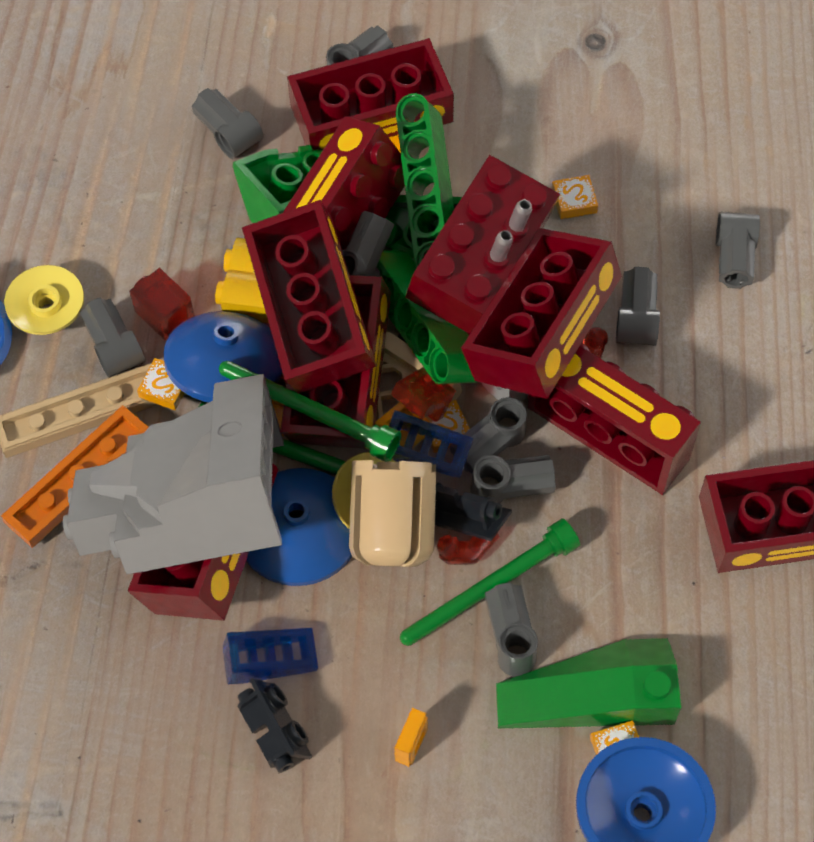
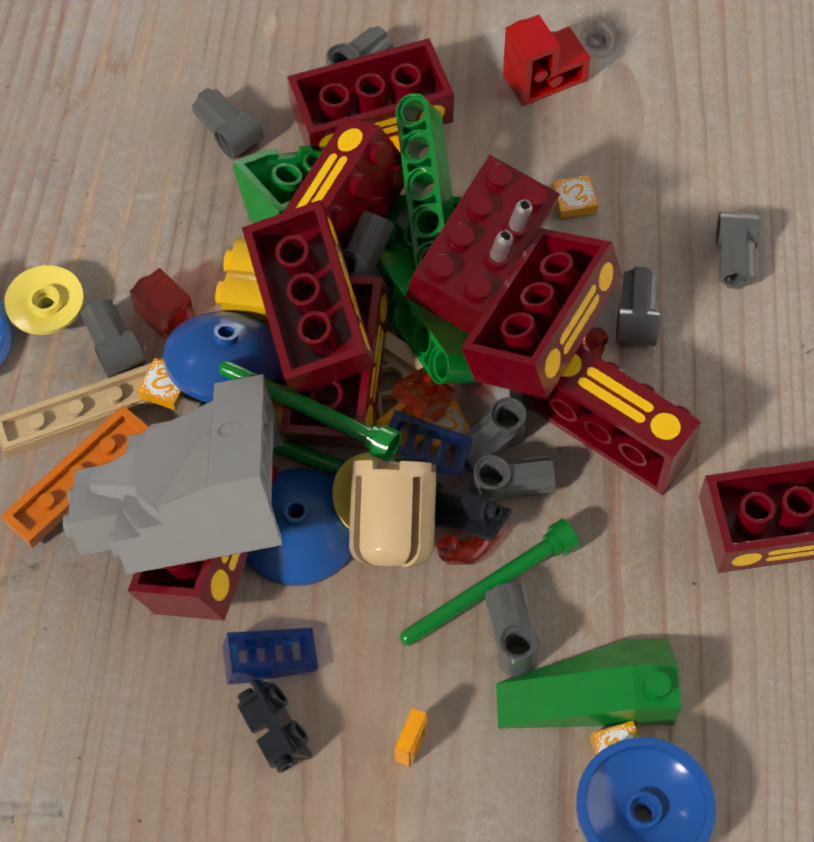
none -> red brick [503,14,591,106]

